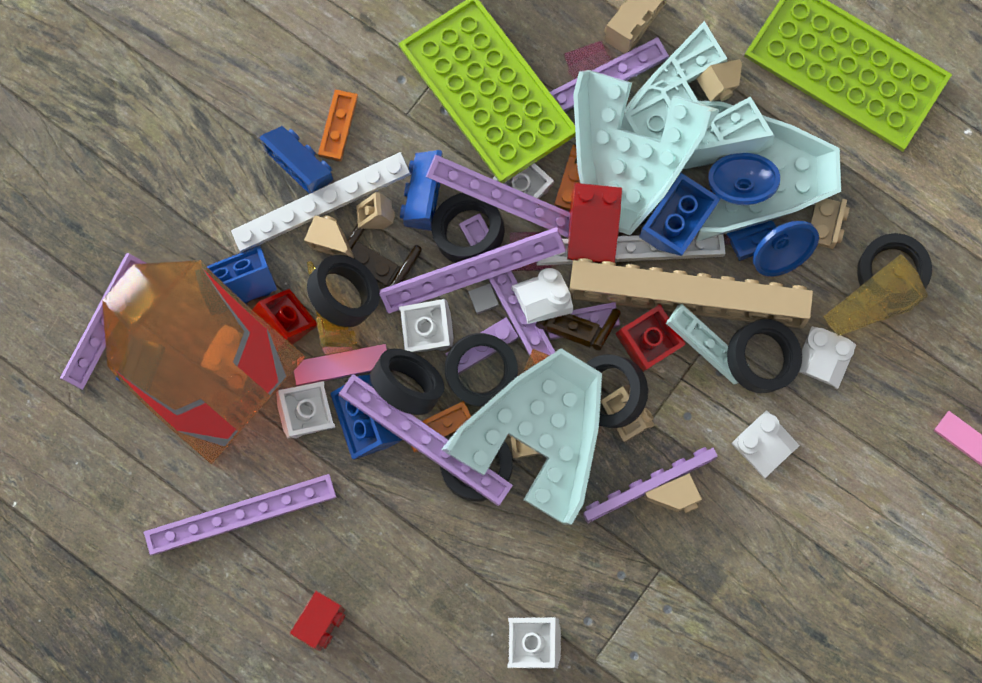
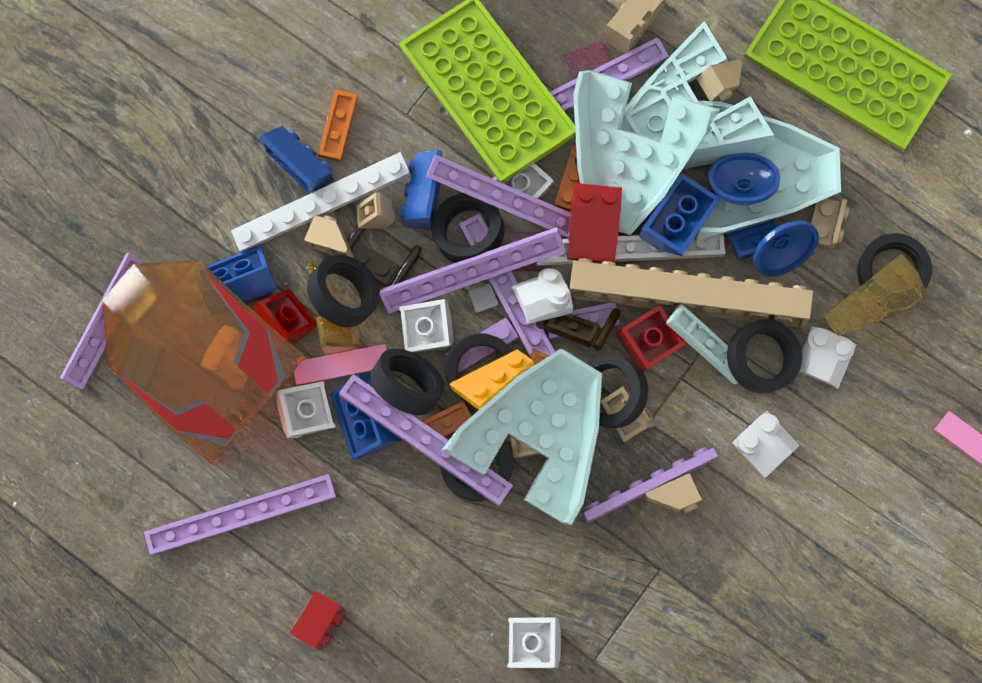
none -> light orange wing [449,350,535,410]

